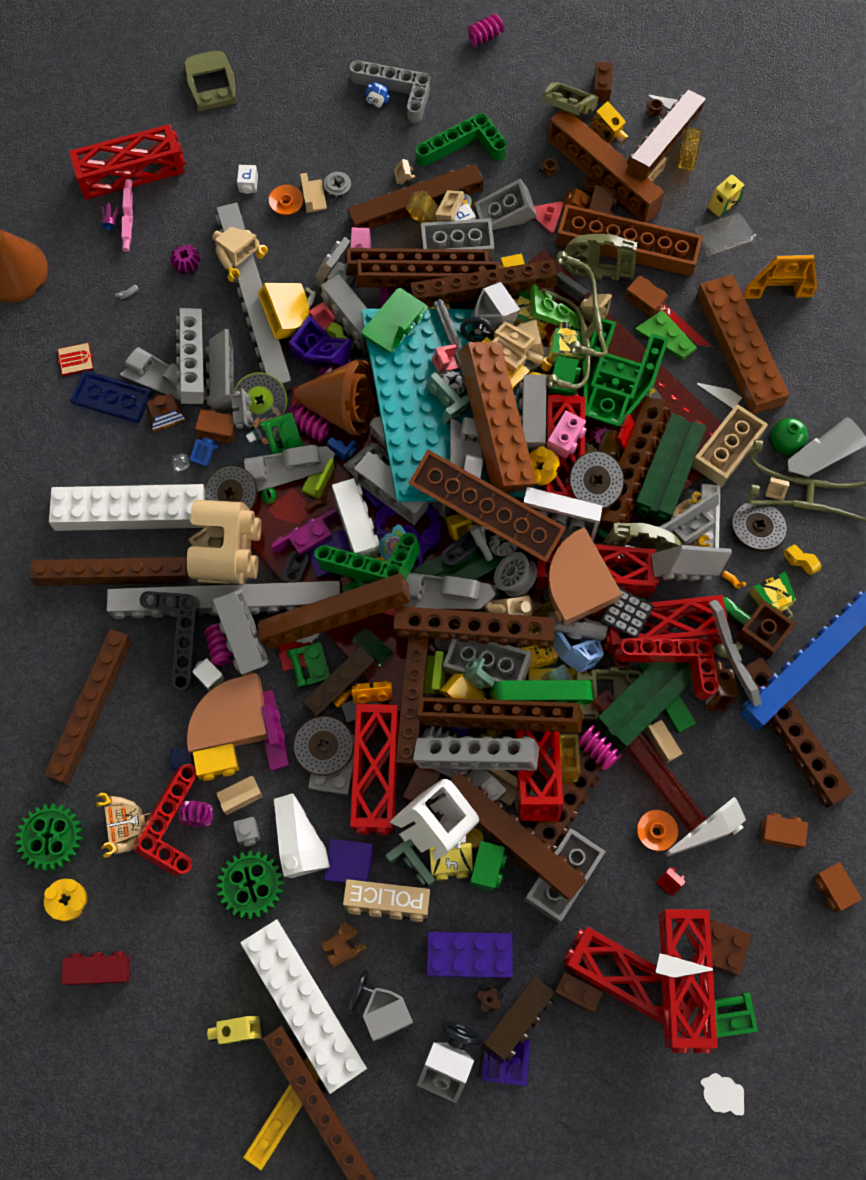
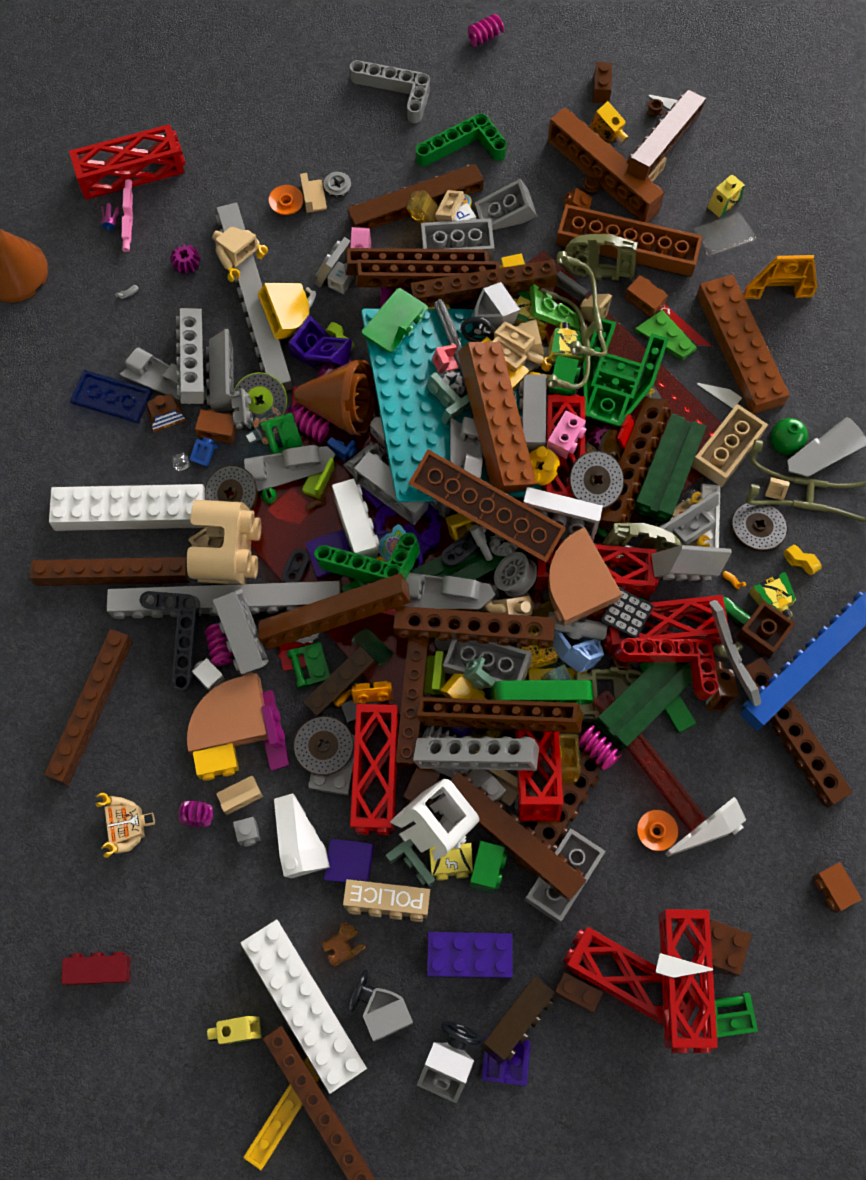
green gear [15,803,84,871] -> none
yellow plate [44,879,87,922] -> none
piece [57,343,94,376] -> none
red beam [133,764,197,876] -> none
clear blue tile [171,747,192,770] -> none
olive slope [185,51,237,112] -> none
green gear [217,850,285,920] -> none
white brick [237,165,258,194] -> none
magenta bracket [271,508,340,556] -> none
coral panel [309,302,336,330] -> none
light grey brick [321,274,368,354] -> none
blue head [364,82,390,108] -> none
tan tile [394,159,415,185] -> none
yellow tile [464,828,483,849] -> none
reddish brown plate [477,988,501,1012] -> none
coral piece [534,201,564,234] -> none
reddish brown plate [539,158,560,177] -> none
olive slope [541,82,599,115] -> none
reddish brown brick [589,185,617,215] -> none
tan panel [644,720,683,765] -> none
red tile [657,867,685,896] -> none
clear yellow brick [678,127,703,170] -> none
white sticker [701,1073,744,1116] -> none
dark orange brick [760,813,808,850] -> none

